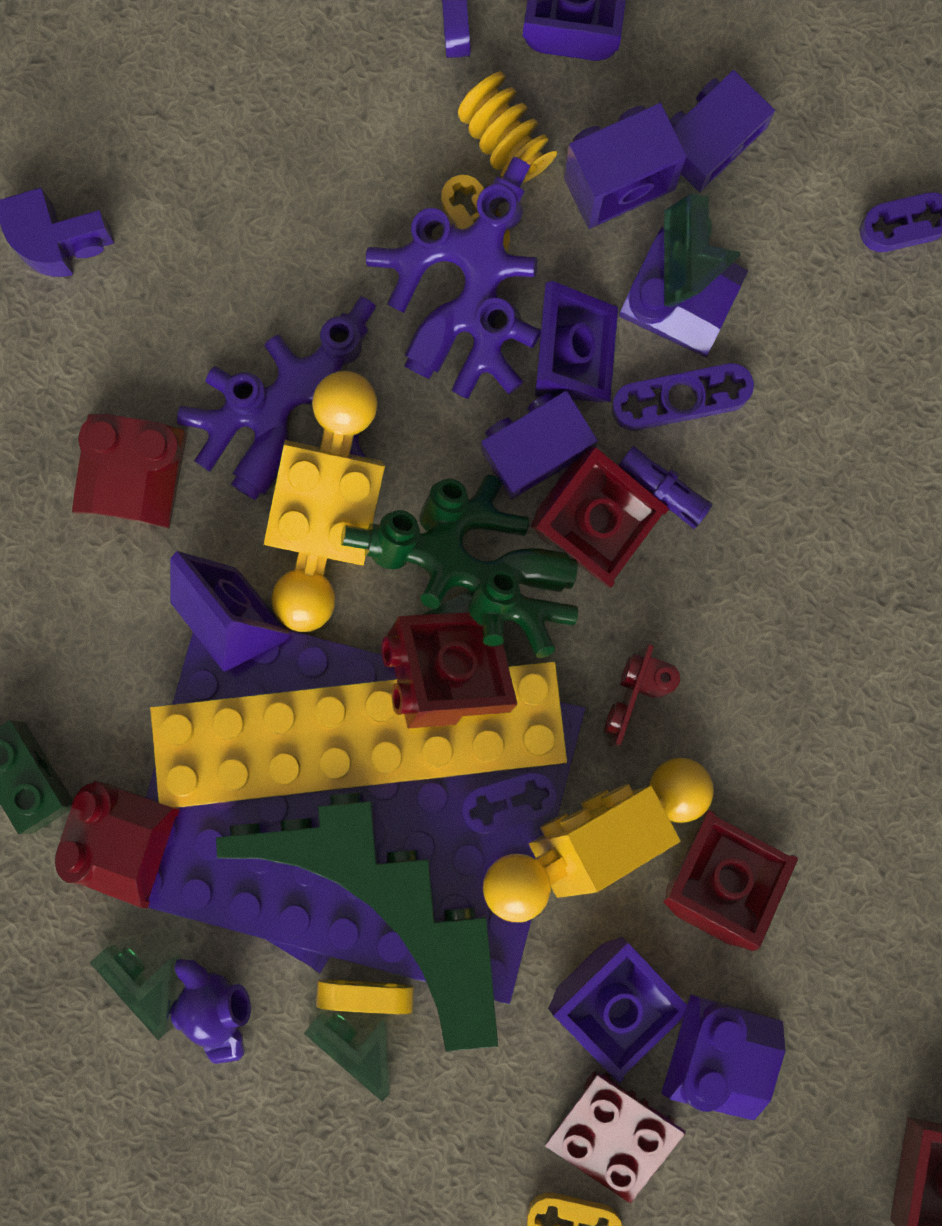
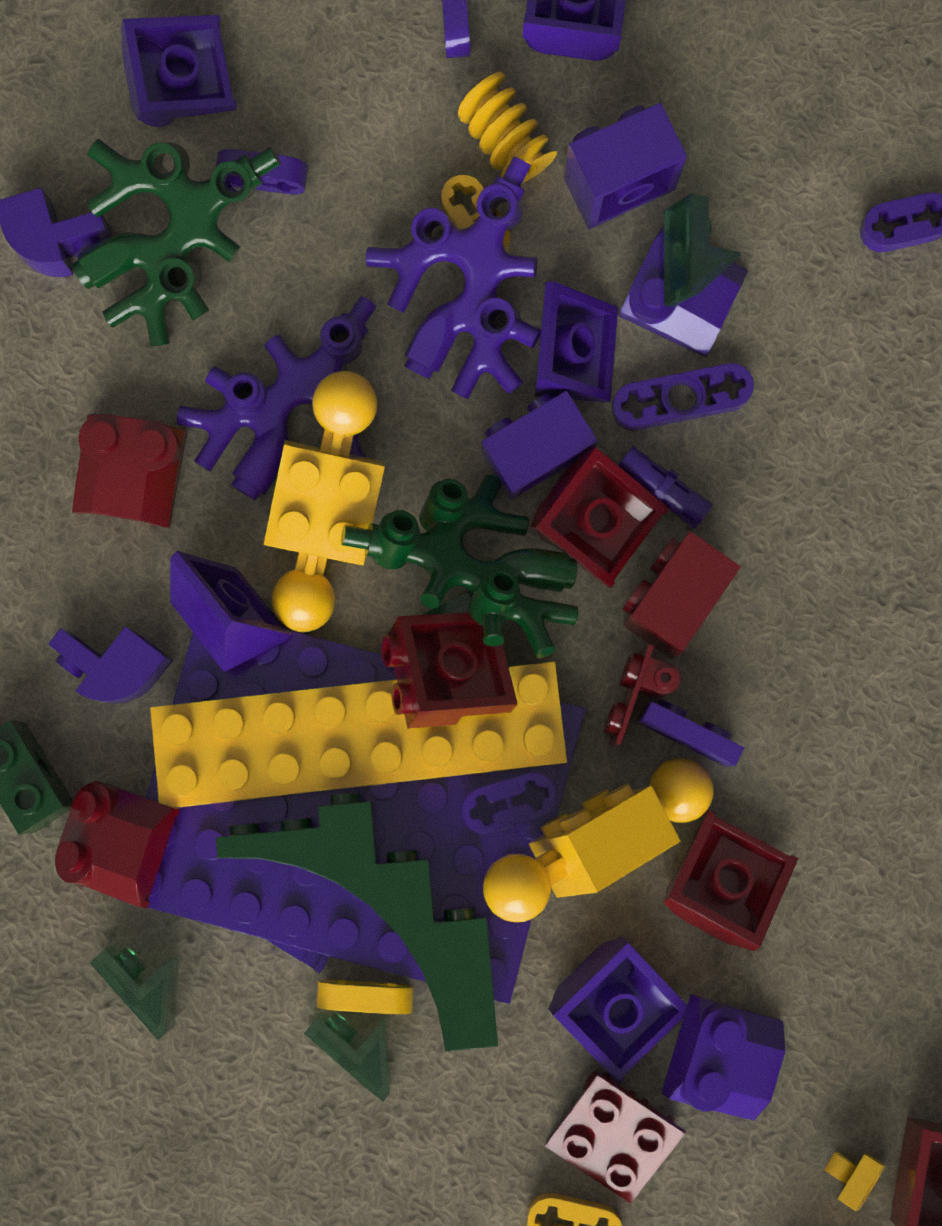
dark purple piece [170,959,251,1064] -> none
dark purple brick [670,70,775,193] -> none
none -> dark purple brick [48,627,173,704]
none -> dark green plant [72,139,281,346]
none -> dark purple slope [121,15,237,127]
none -> dark purple beam [215,149,308,195]
none -> dark red brick [622,532,742,659]
none -> dark purple plate [636,699,745,767]
none -> yellow tile [824,1152,887,1211]

